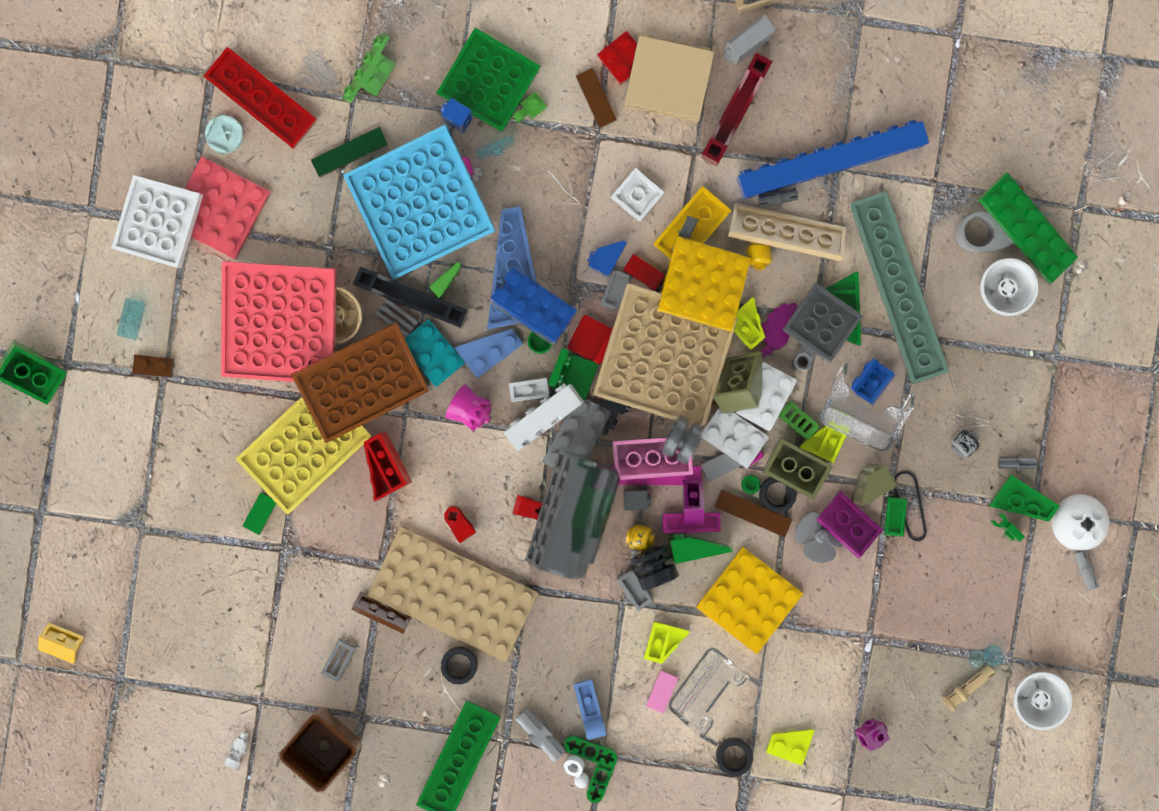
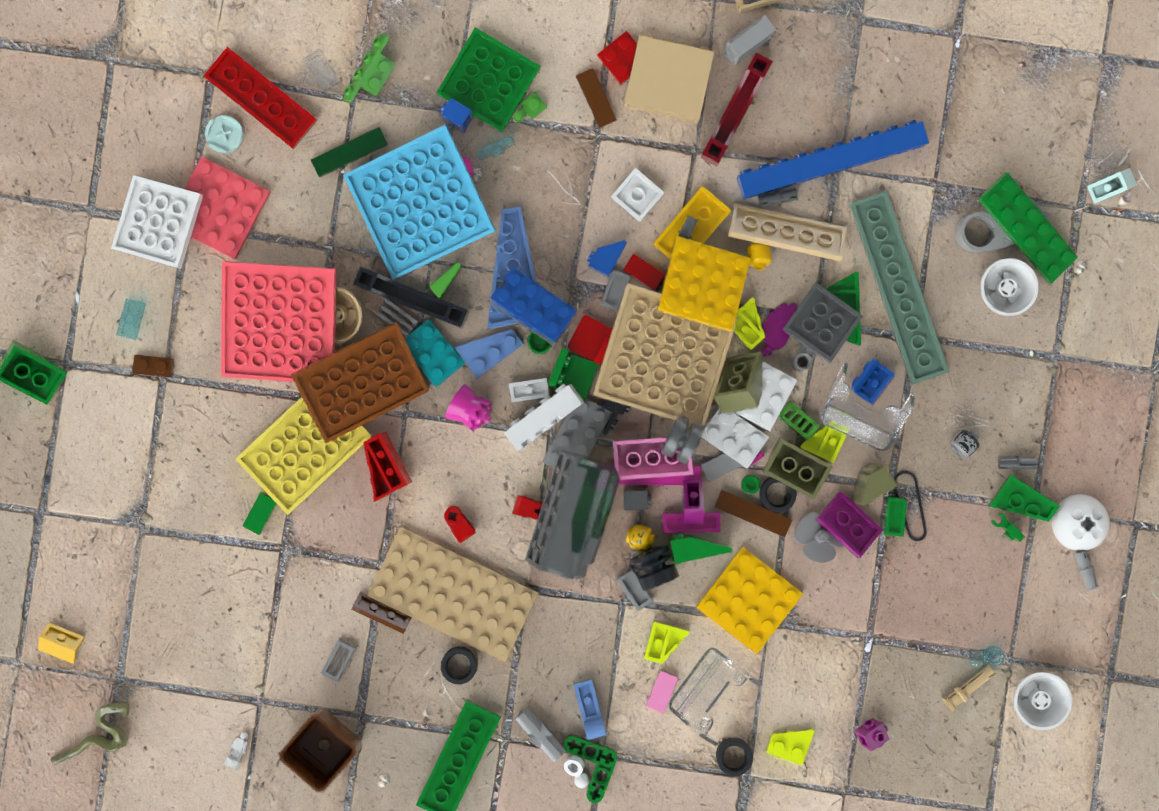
none -> olive animal [51,702,129,765]
none -> light aqua slope [1087,168,1137,204]

